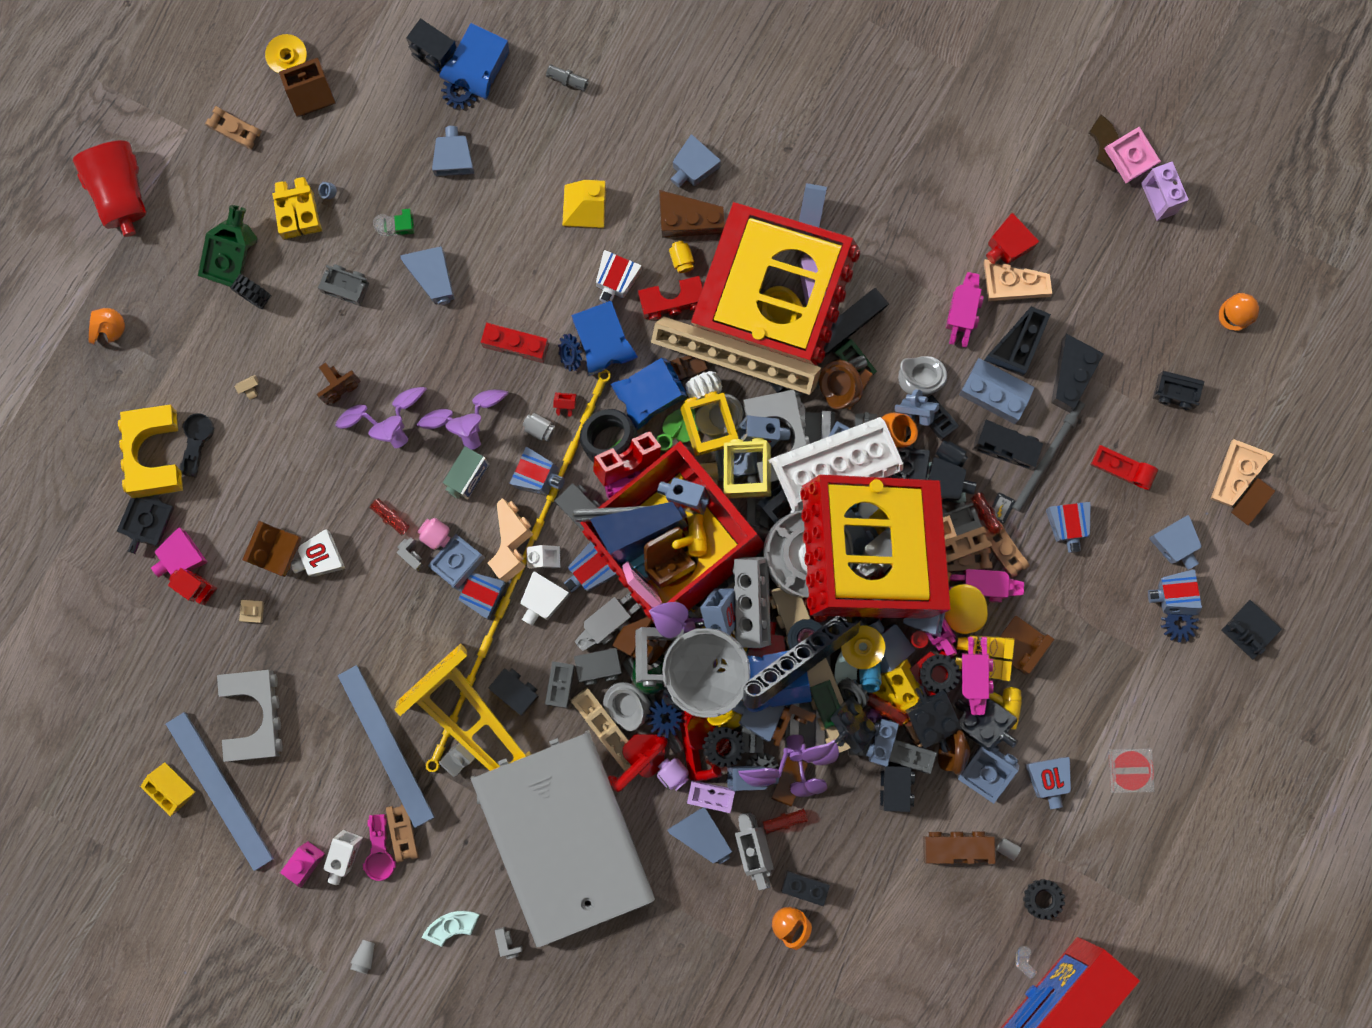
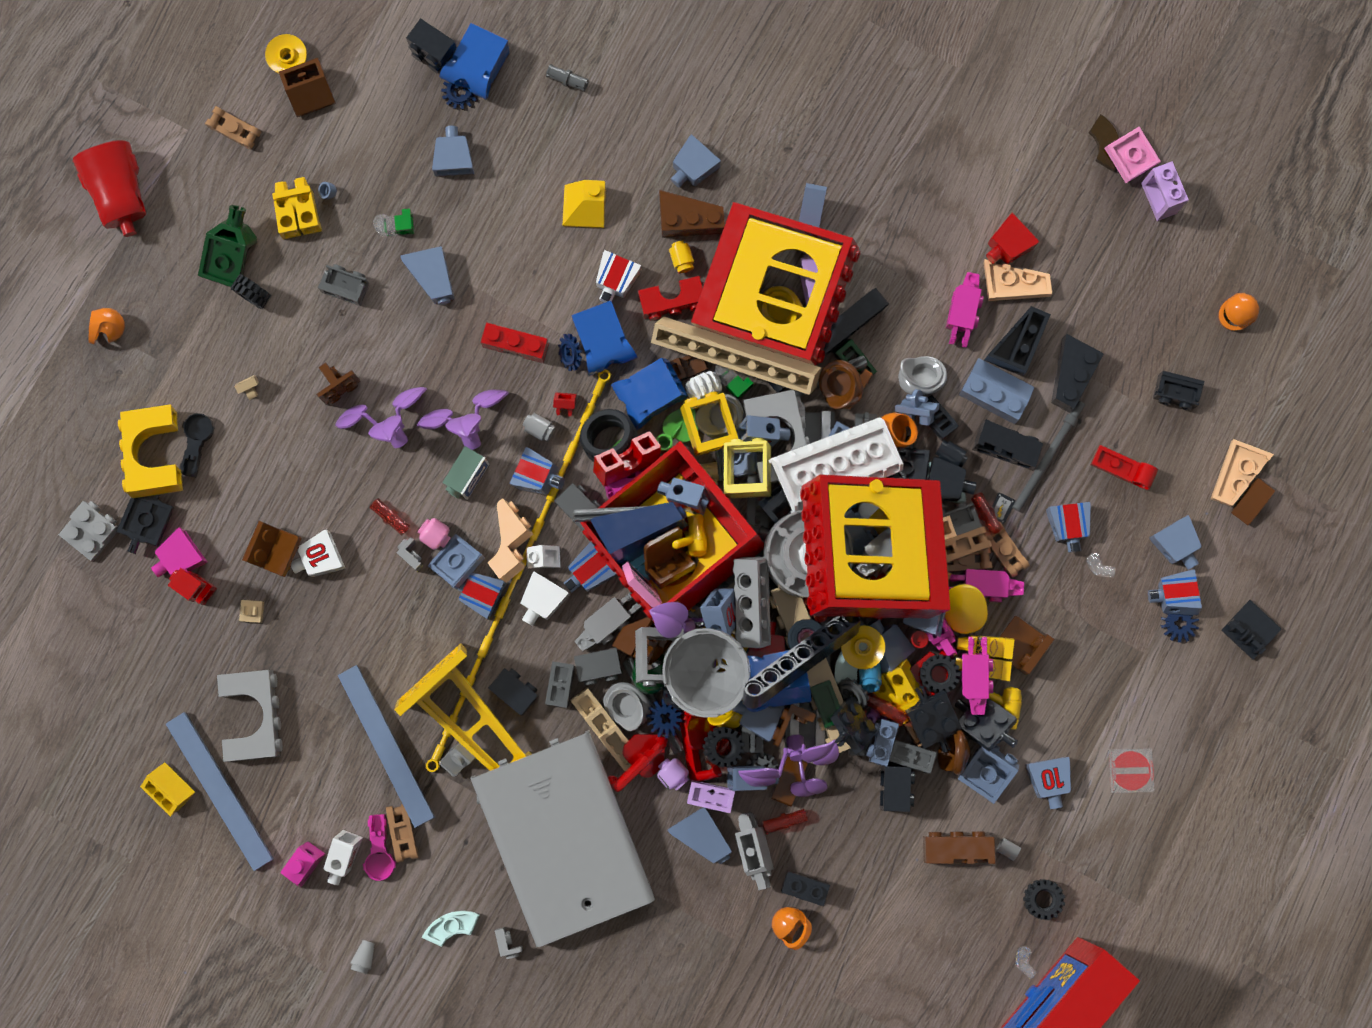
none -> light grey plate [58,501,118,562]
none -> leg [715,365,753,400]
none -> clear arm [1087,553,1115,578]

